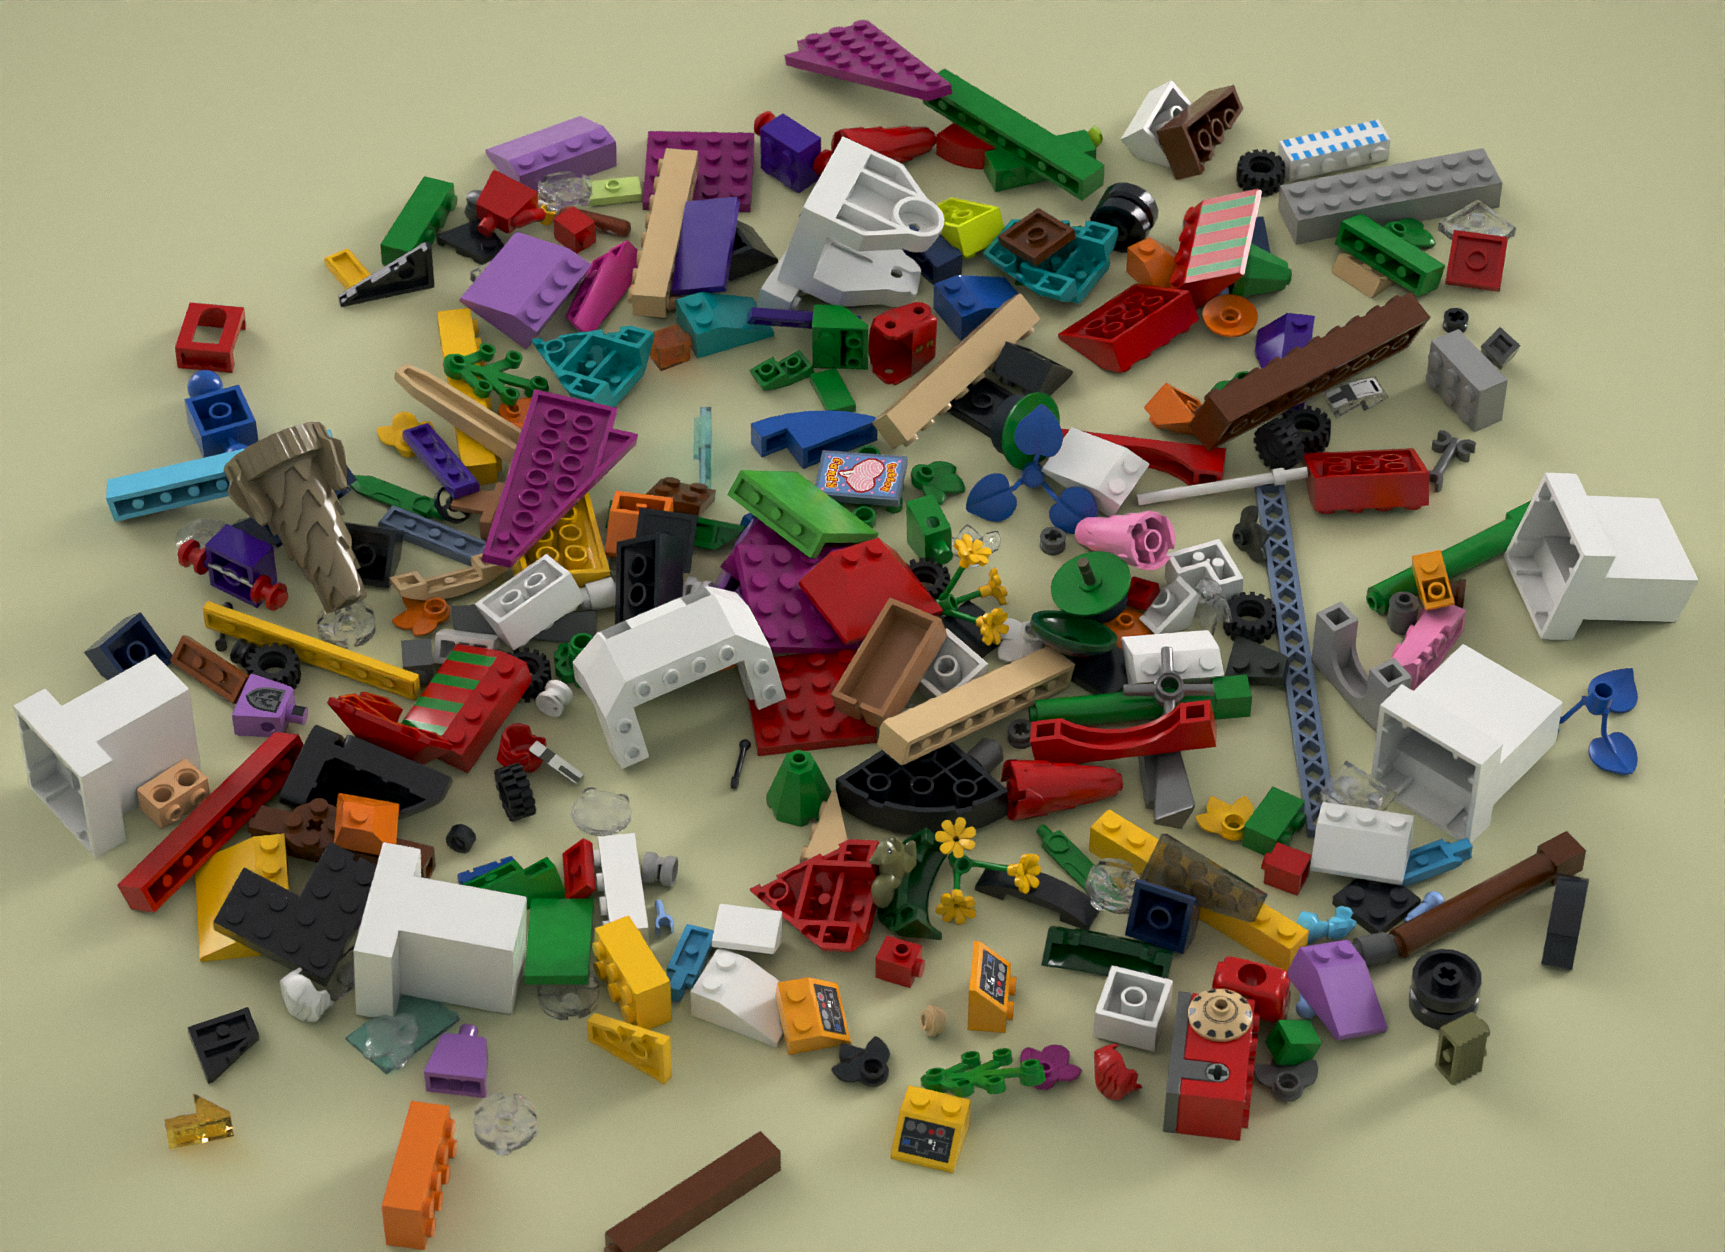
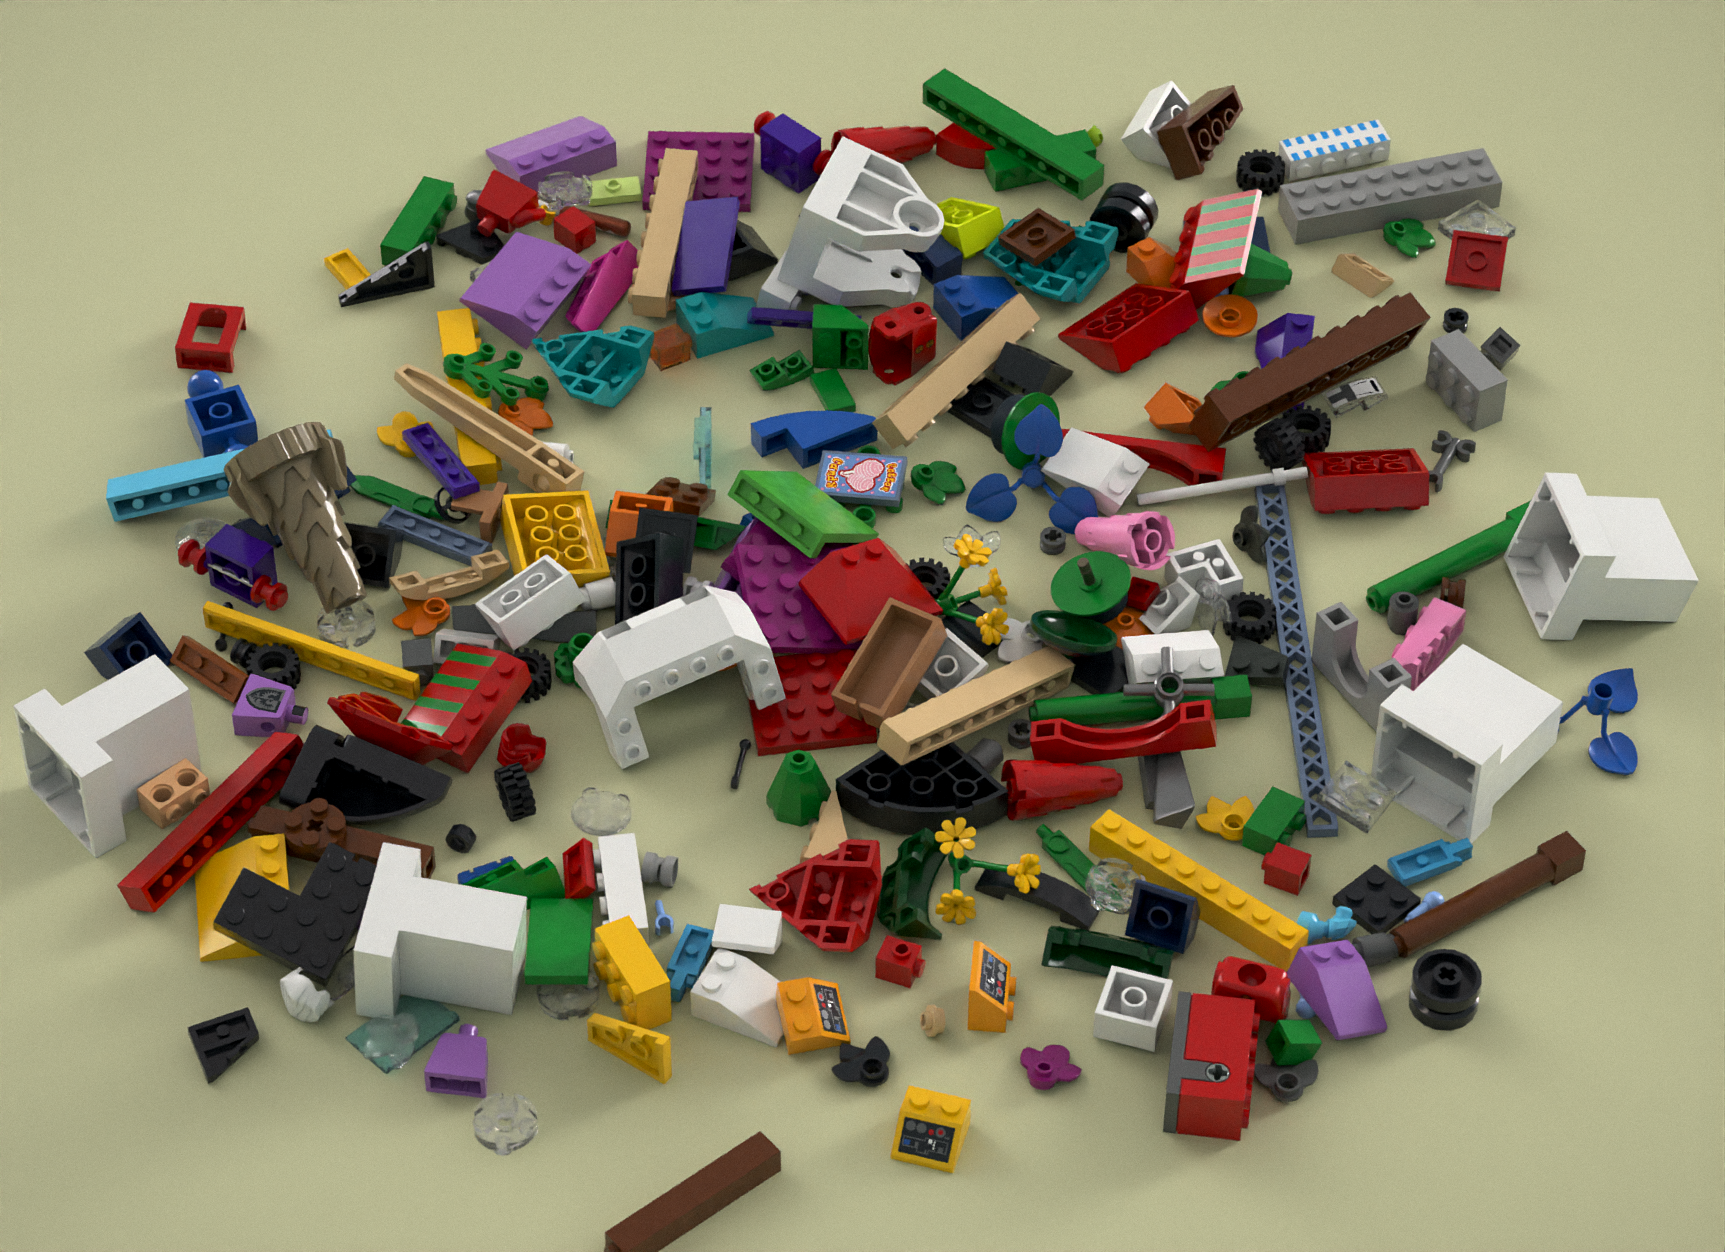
clear yellow slope [164,1094,234,1149] -> none
orange slope [334,793,399,855] -> none
orange brick [381,1101,457,1250] -> none
magenta wing [482,389,638,568] -> none
white sticker [529,741,583,784] -> none
white wheel [536,680,573,718] -> none
magenta wing [784,20,952,101] -> none
olive animal [869,837,916,908] -> none
green torso [906,494,953,564] -> none
green plant [920,1048,1046,1097] -> none
red hair [1094,1043,1143,1101] -> none
clear smoke wing [1140,833,1268,922] -> none
tan dish [1188,989,1252,1042] -> none
white slope [1310,802,1414,885] -> none
green brick [1335,213,1446,296] -> none
light orange slope [1412,549,1455,611] -> none
olive brick [1434,1012,1490,1086] -> none
black arch [1541,873,1589,970] -> none

